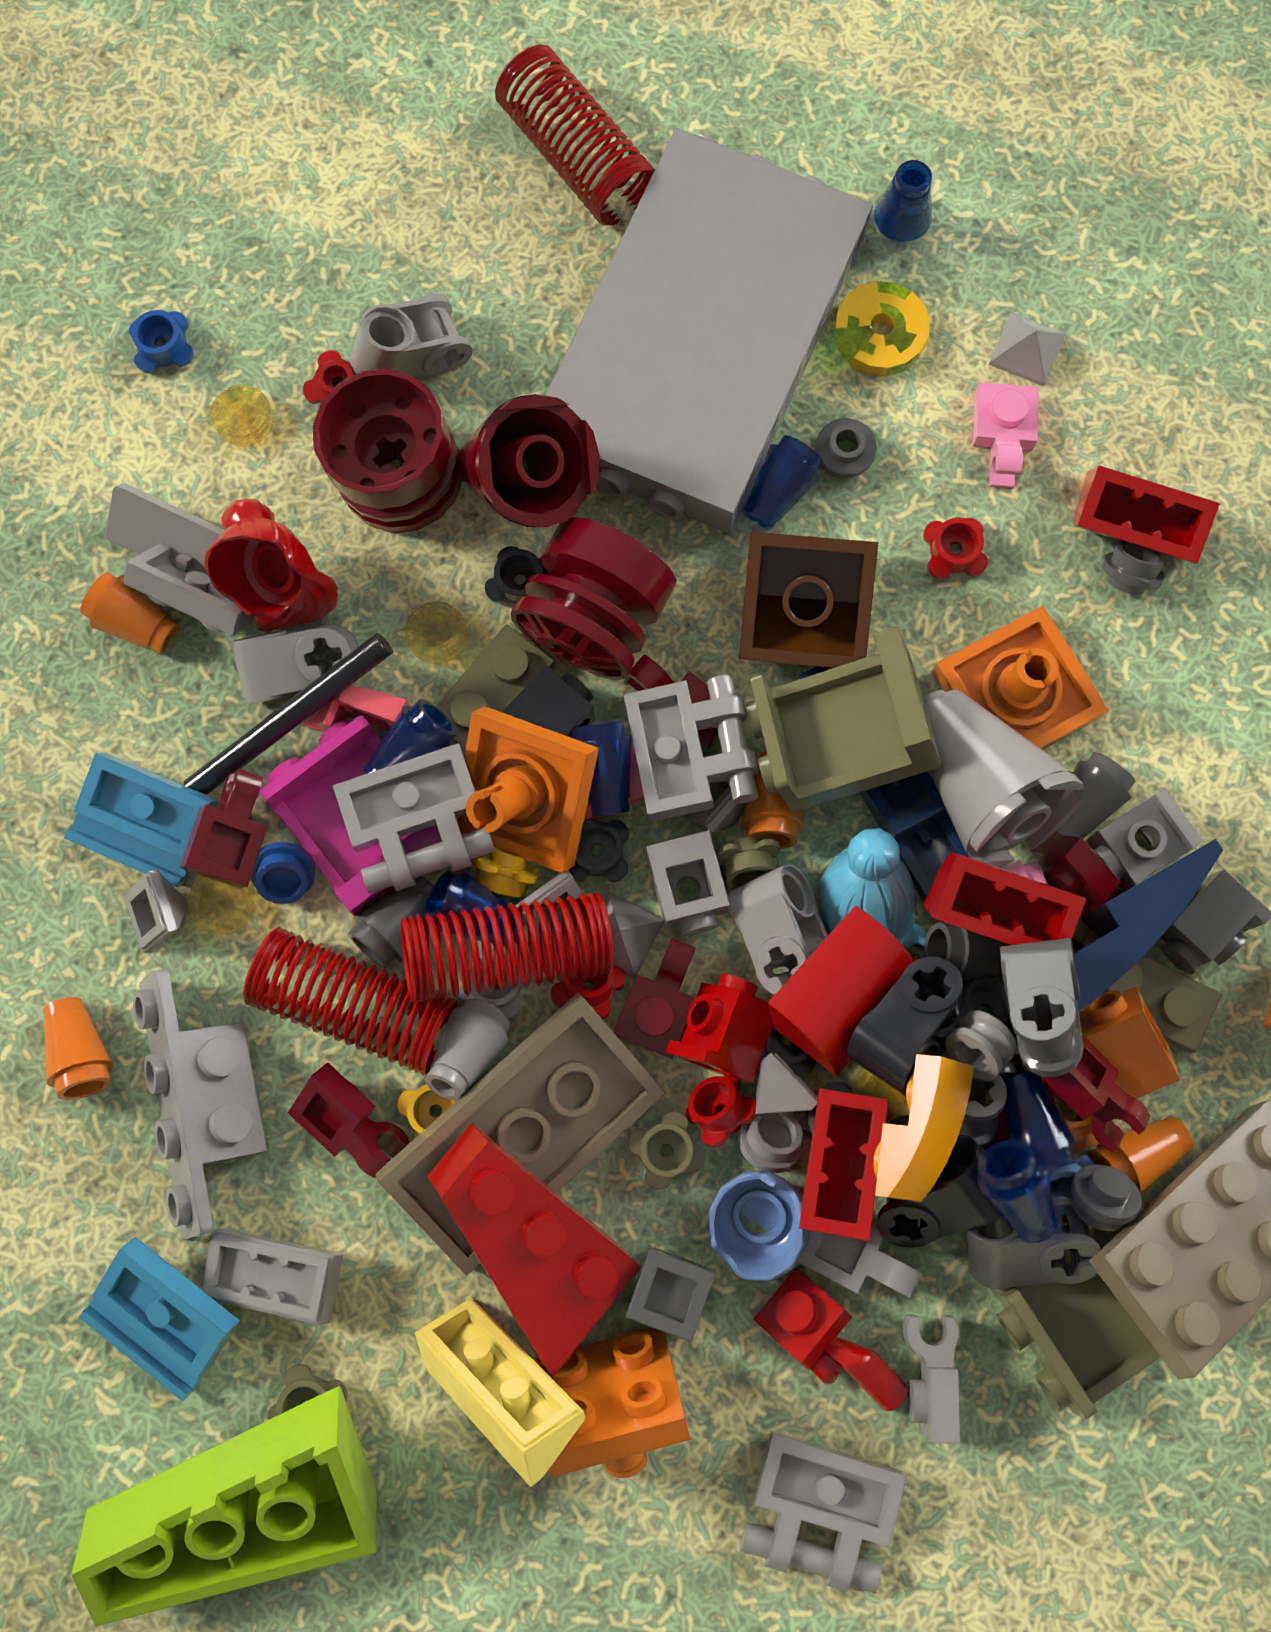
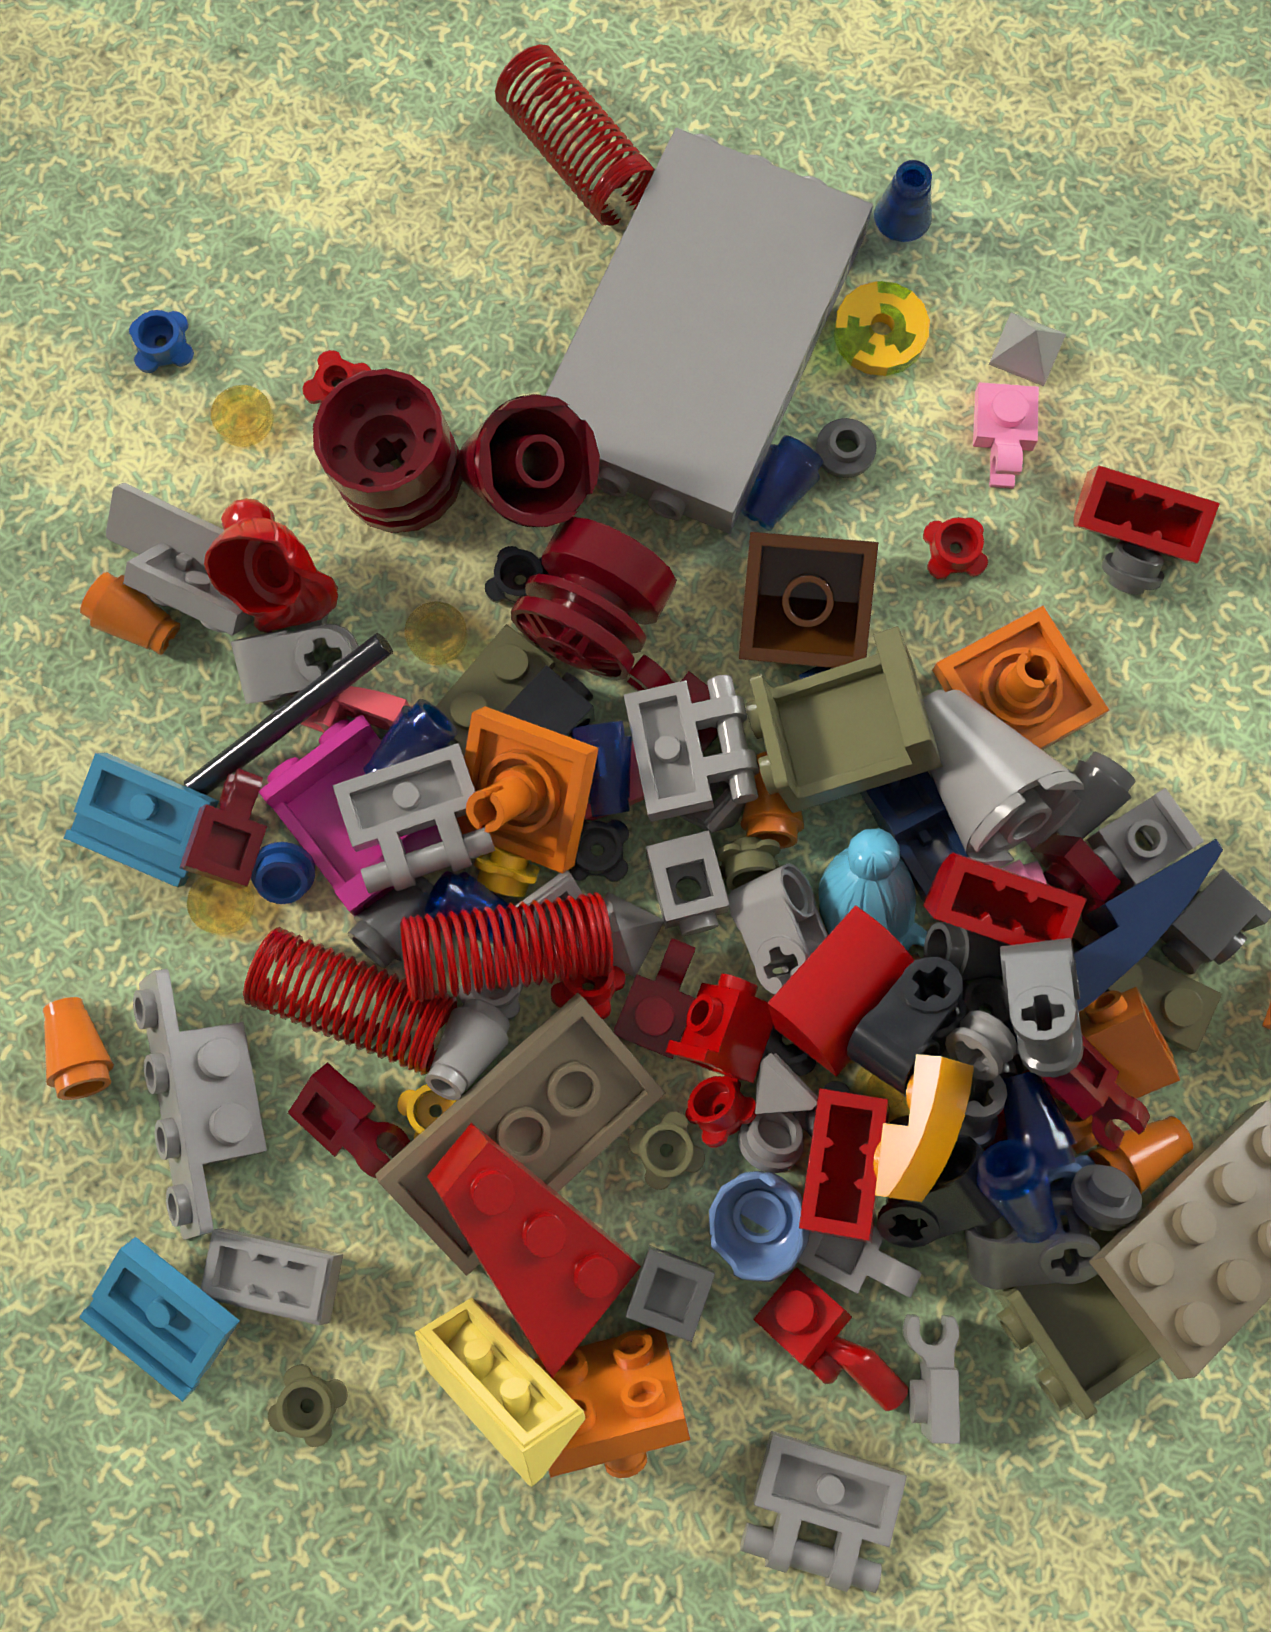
lime wedge [71,1385,377,1627] -> none
light grey slope [124,870,188,953] -> none
light grey piece [349,294,473,379] -> none

